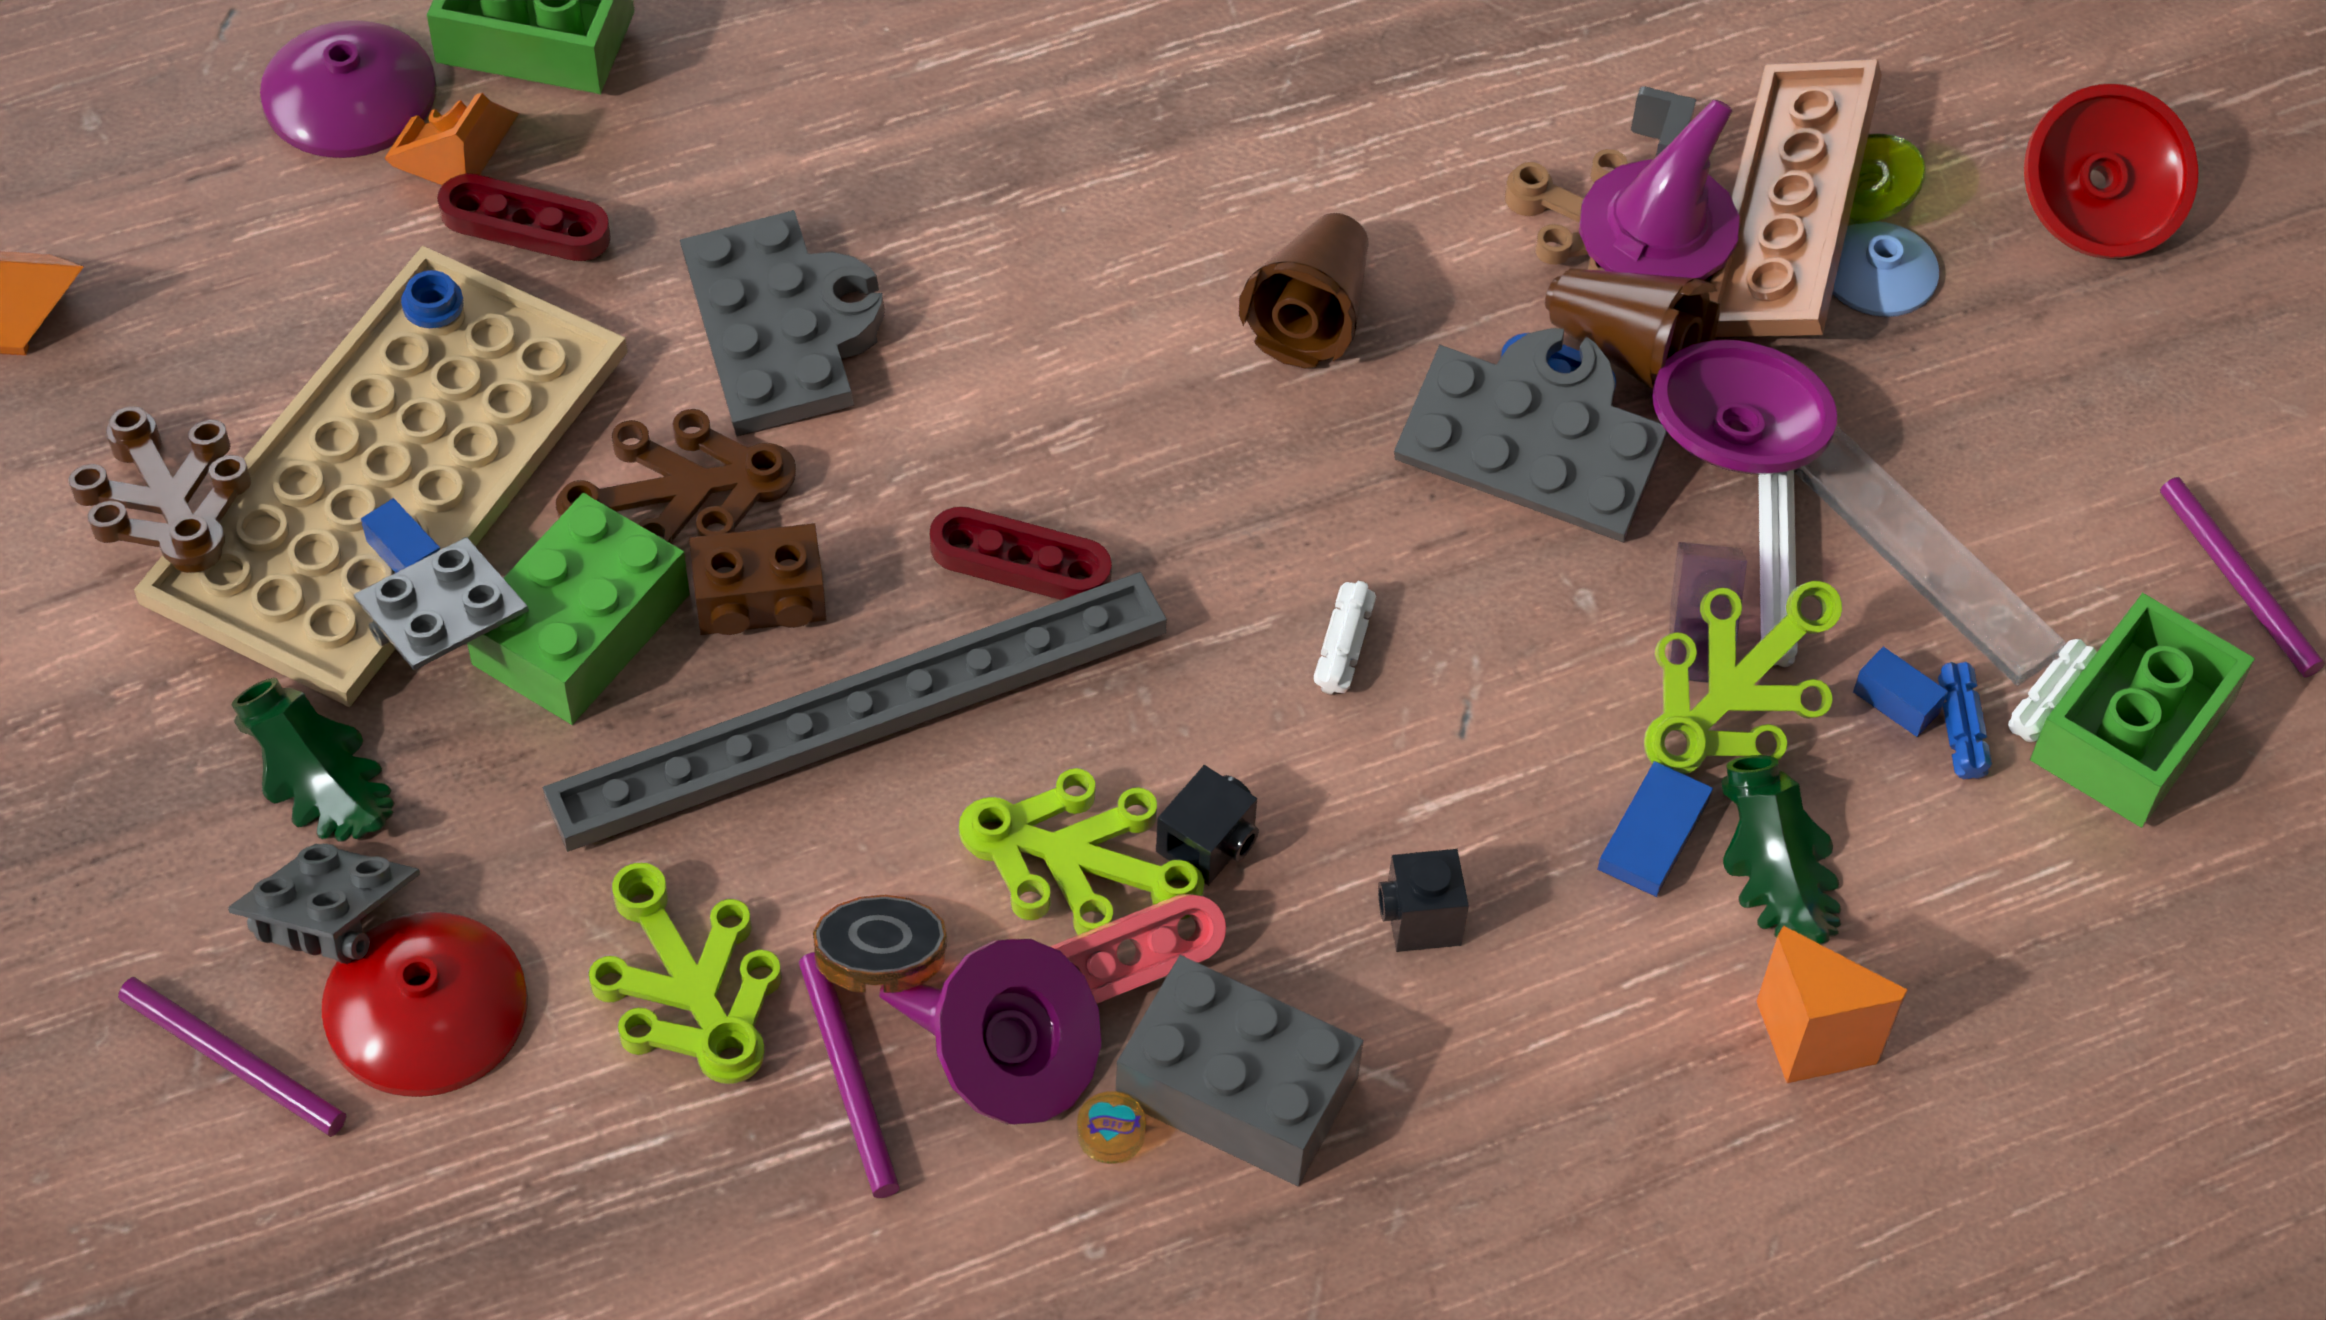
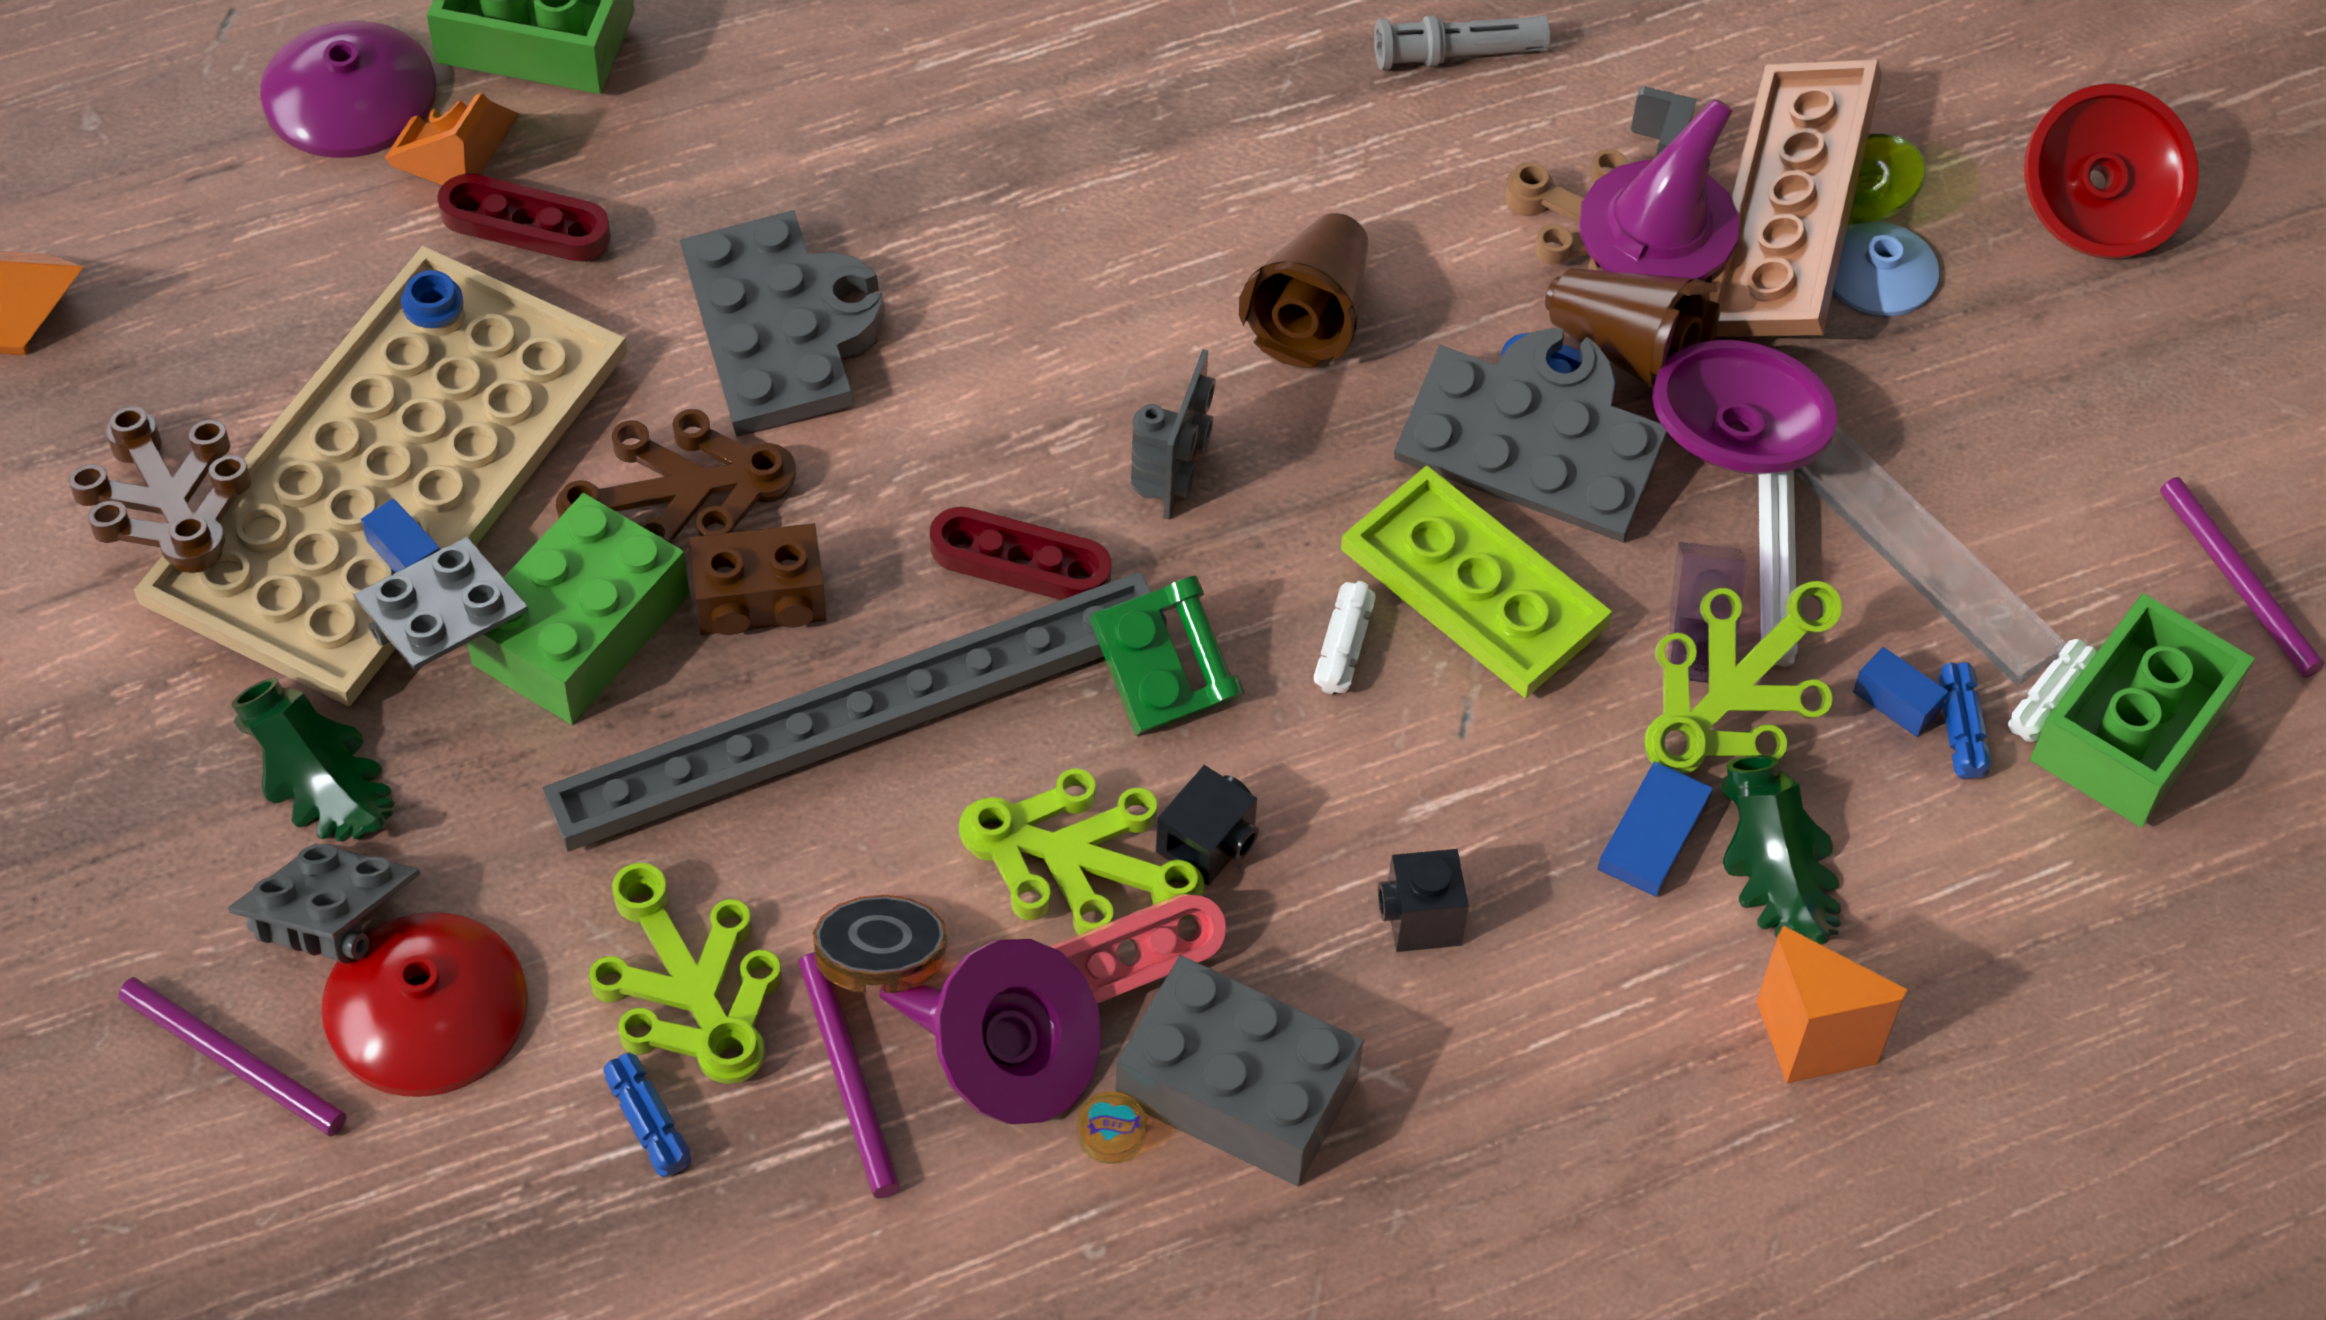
none -> blue axle [604,1052,691,1177]
none -> green plate [1089,576,1245,736]
none -> dark grey hinge [1131,349,1216,520]
none -> lime plate [1341,465,1612,699]
none -> light grey pin [1374,15,1550,70]

